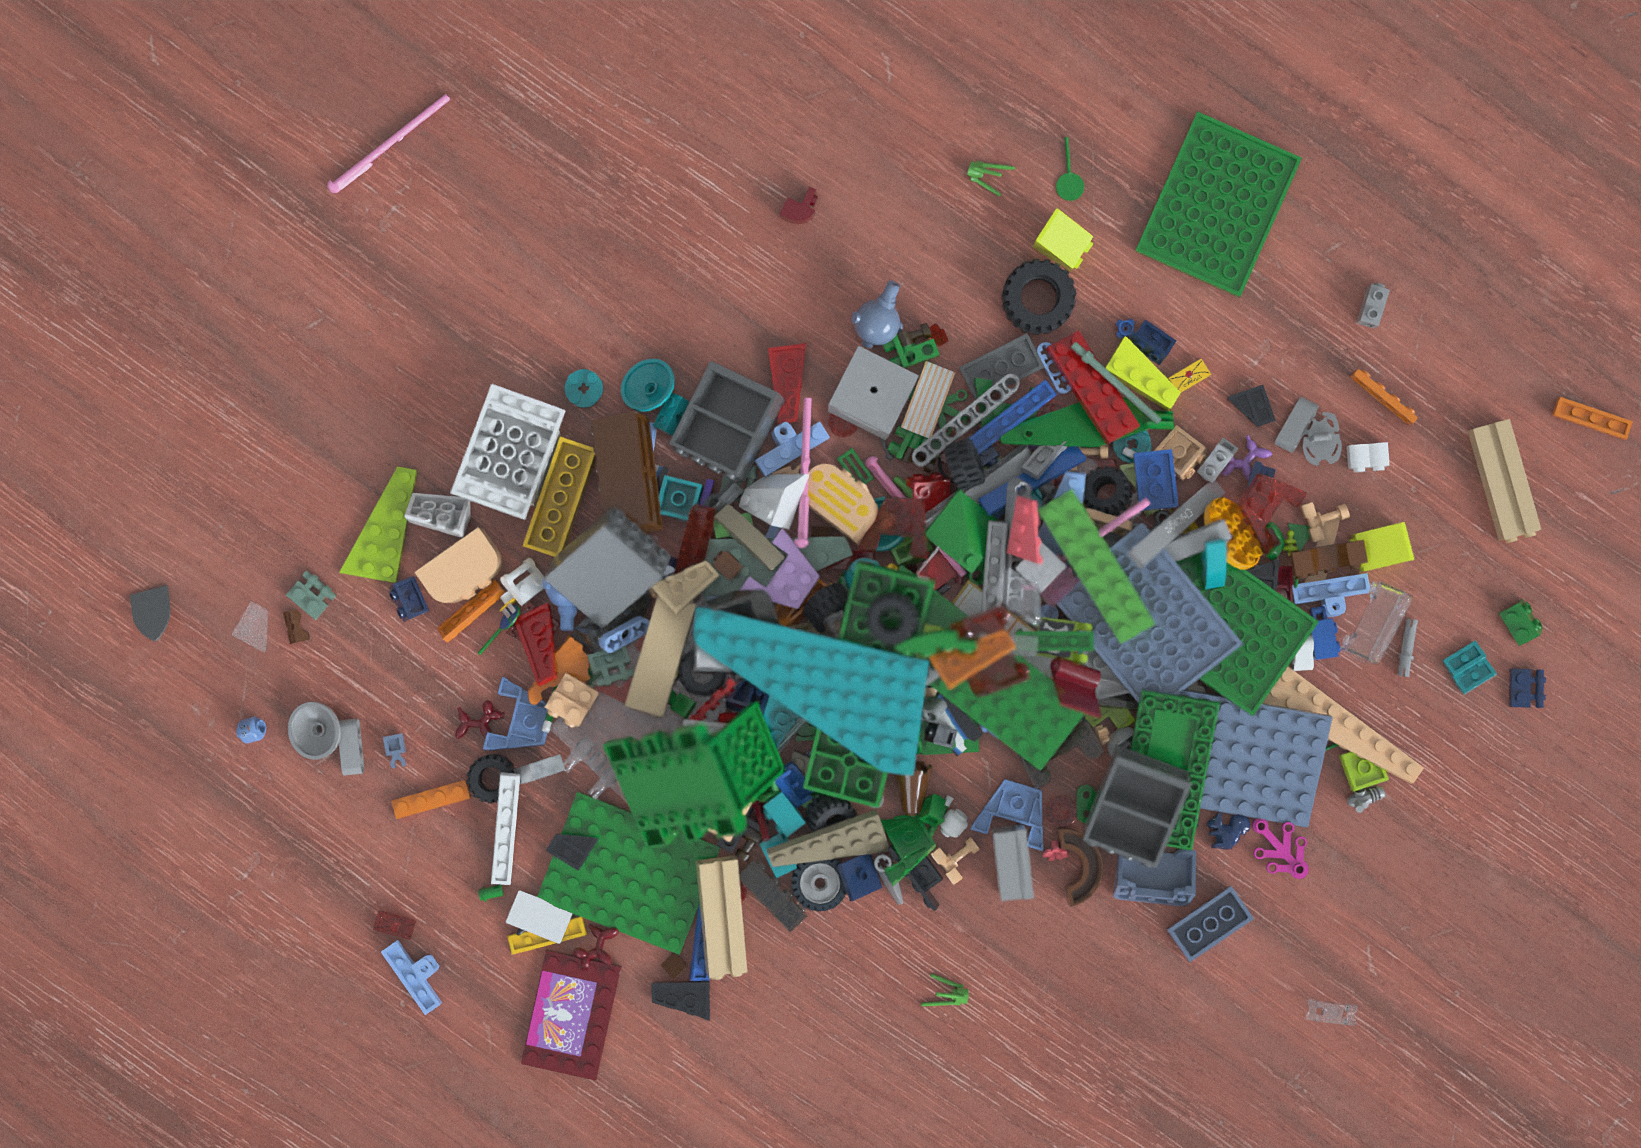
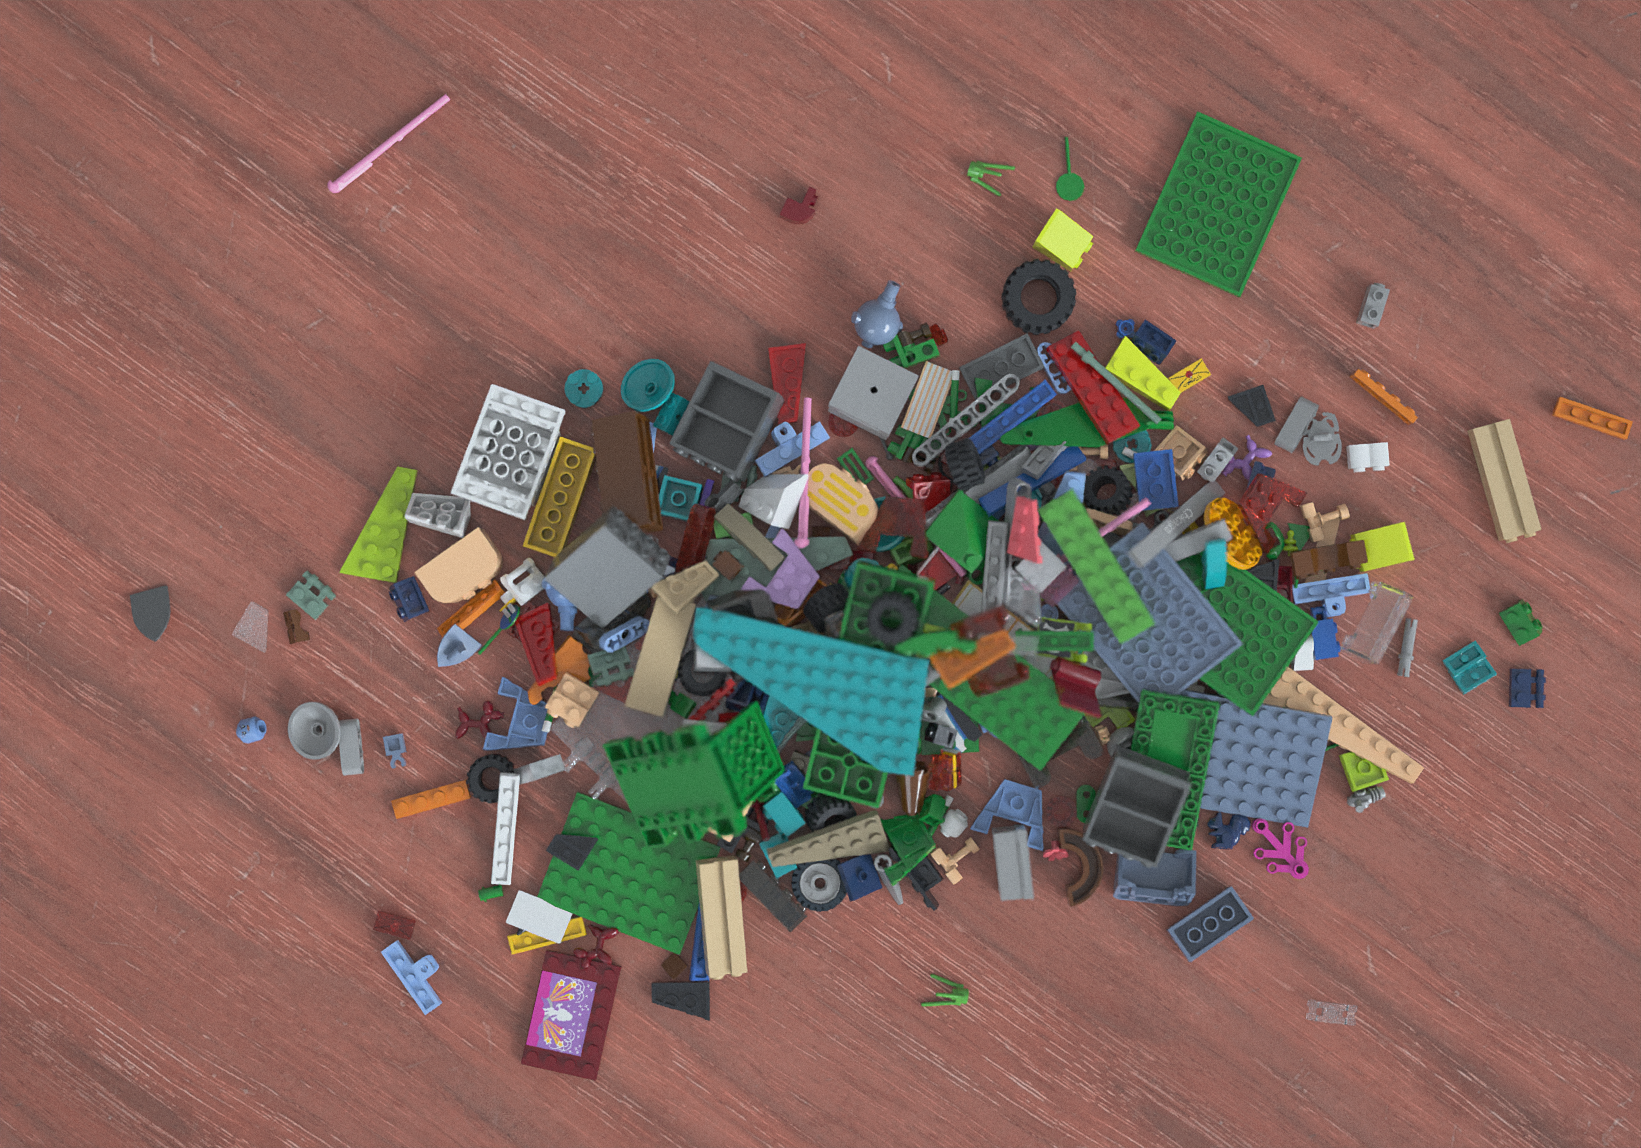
none -> shield [437,623,482,667]
none -> clear red hips [928,747,962,792]
none -> green bar [949,370,960,422]

